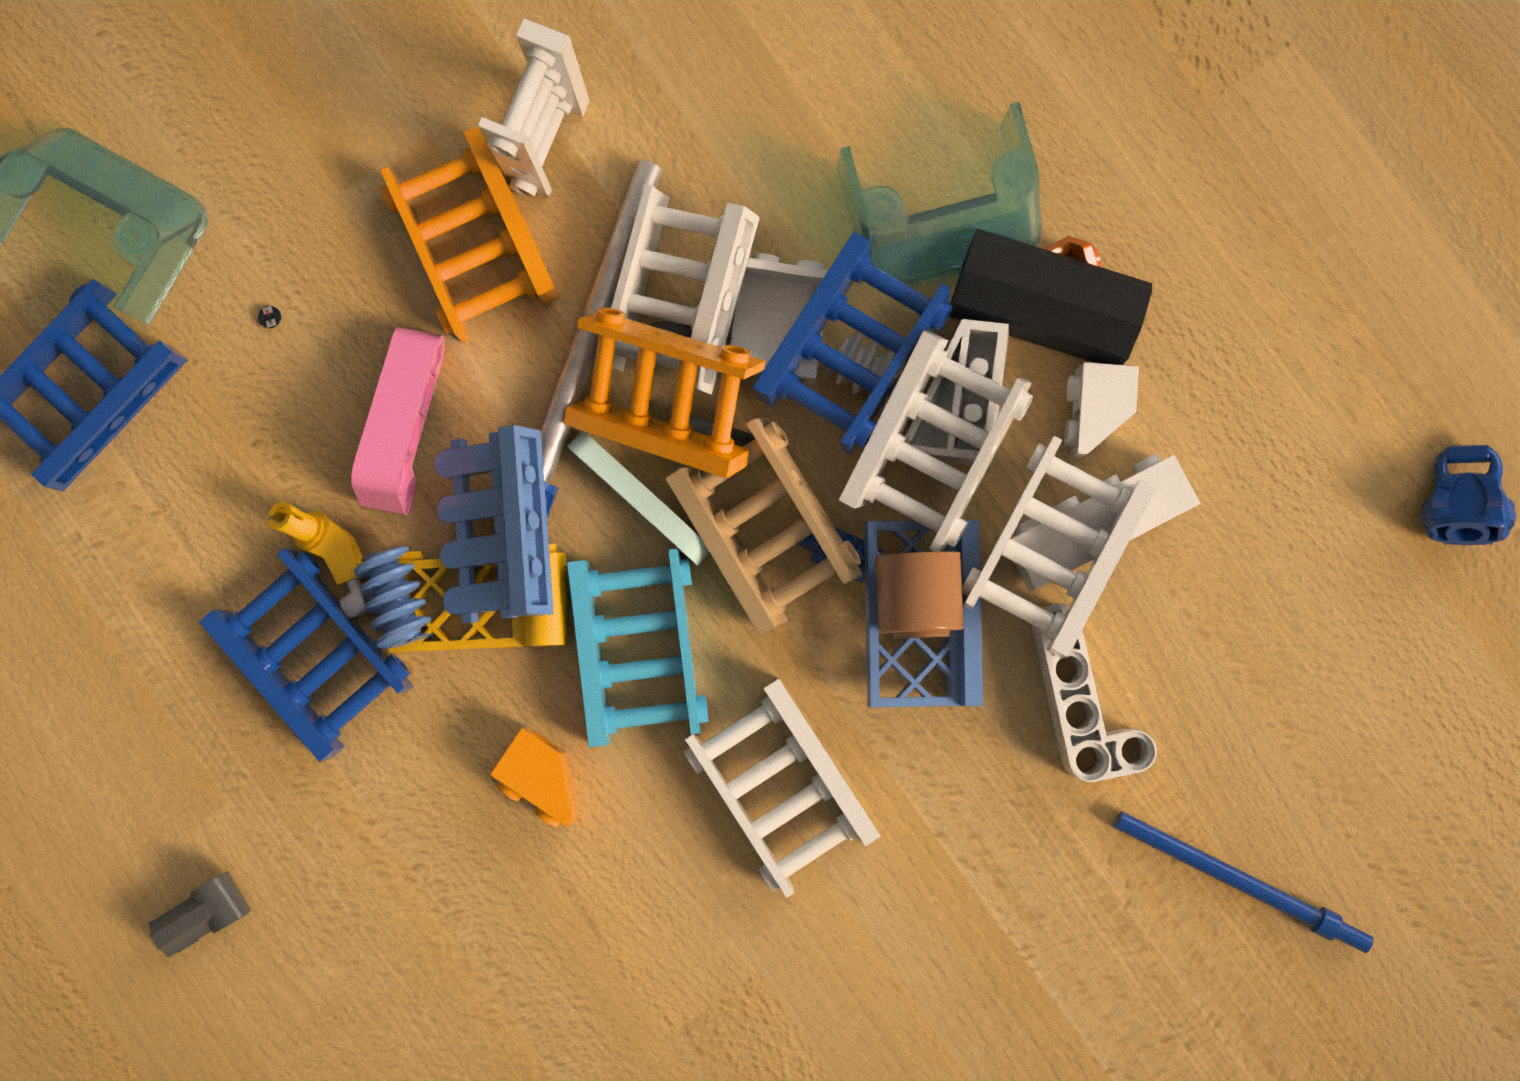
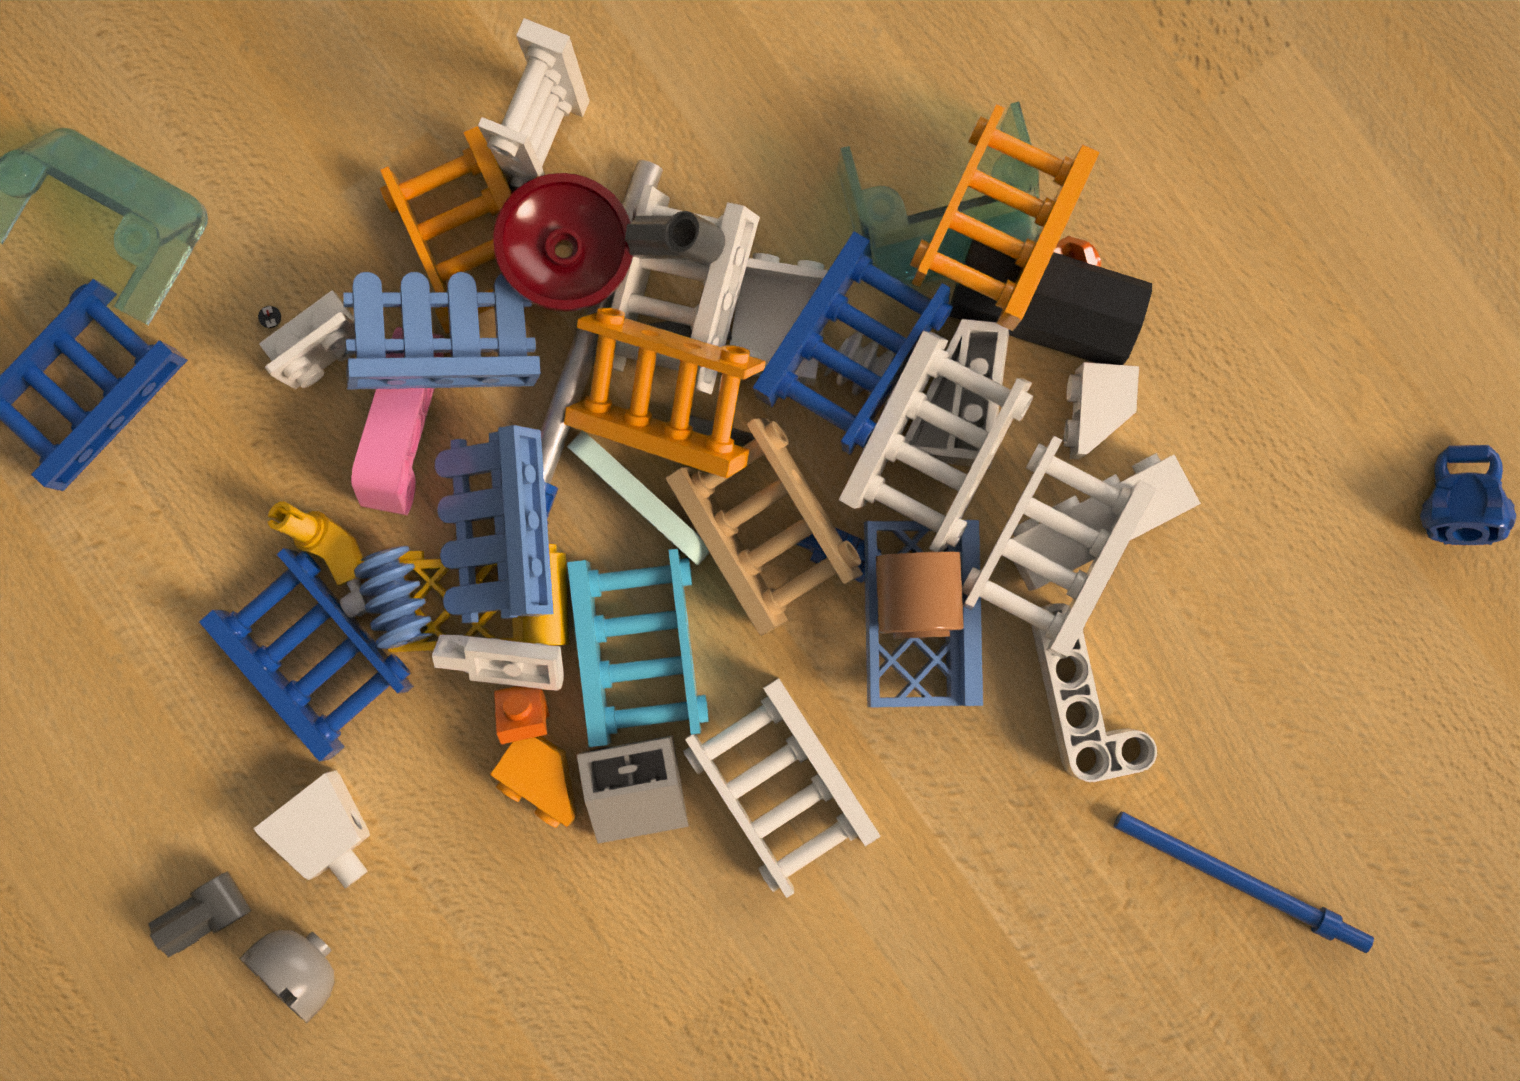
none -> light grey cylinder [239,930,335,1023]
none -> white torso [253,770,370,888]
none -> white bracket [259,290,355,390]
none -> medium blue fence [343,272,541,390]
none -> white hinge [432,635,564,691]
none -> dark red dish [493,173,633,311]
none -> orange bracket [494,686,550,744]
none -> light grey slope [577,735,689,844]
none -> dark grey piece [625,211,725,265]
none -> light orange fence [910,104,1100,331]

